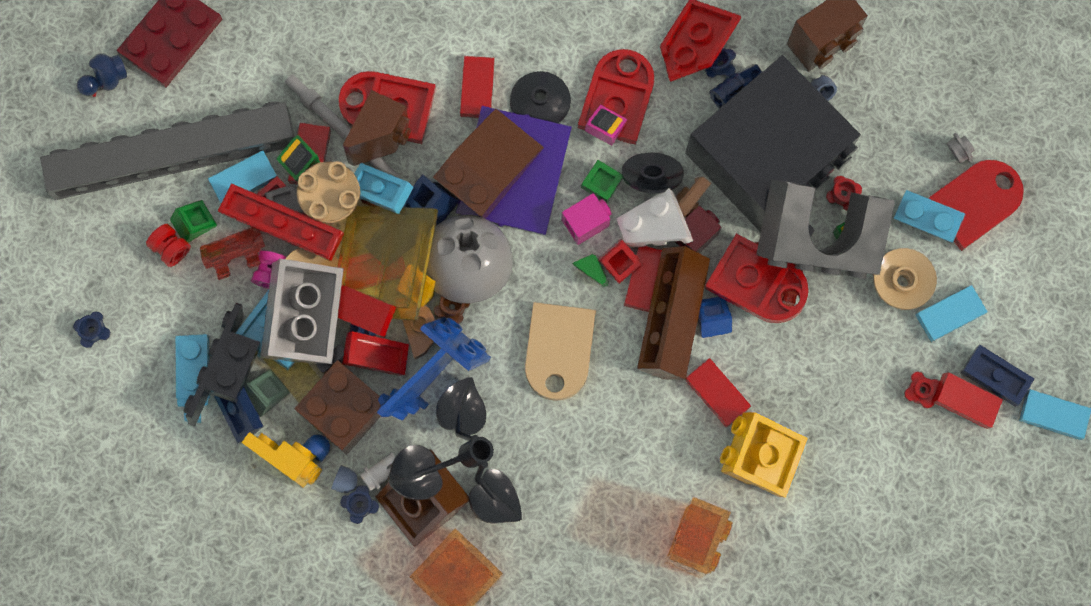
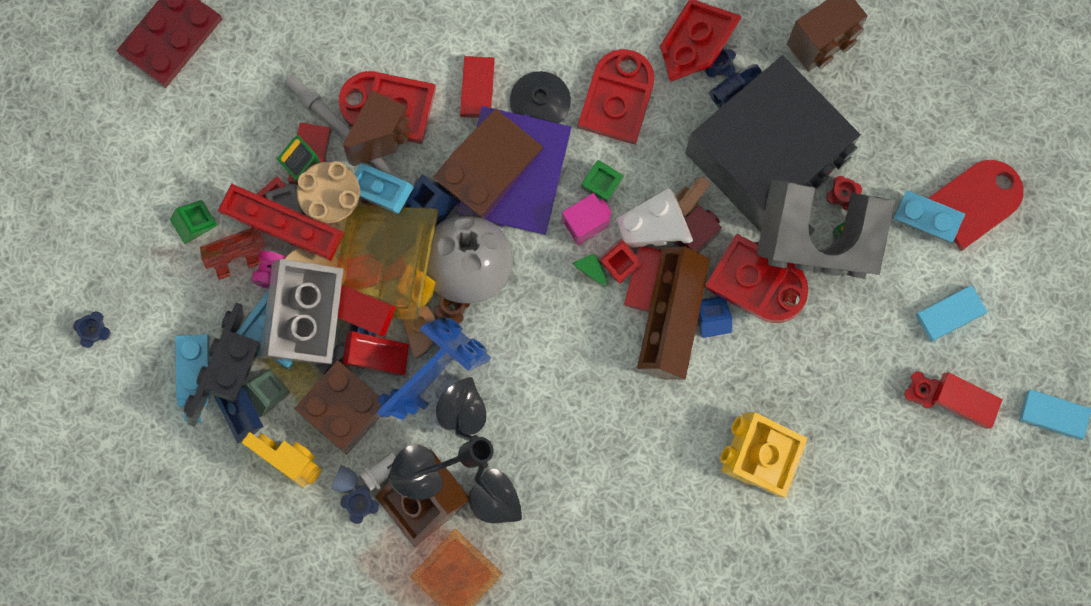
dark grey brick [40,101,295,200] -> none
dark blue animal [76,53,127,97] -> none
red wheel [146,223,191,267] -> none
medium azure tile [208,150,277,203] -> none
blue hinge [302,434,330,462] -> none
tan tile [525,302,596,401] -> none
slope [585,105,627,146] -> none
black dish [622,152,684,193] -> none
clear orange brick [664,497,733,578] -> none
red tile [685,358,751,428] -> none
sand blue hinge [811,75,837,101] -> none
tan dish [873,248,937,310] -> none
light grey plate [947,133,975,164] -> none
dark blue plate [961,344,1035,407] -> none

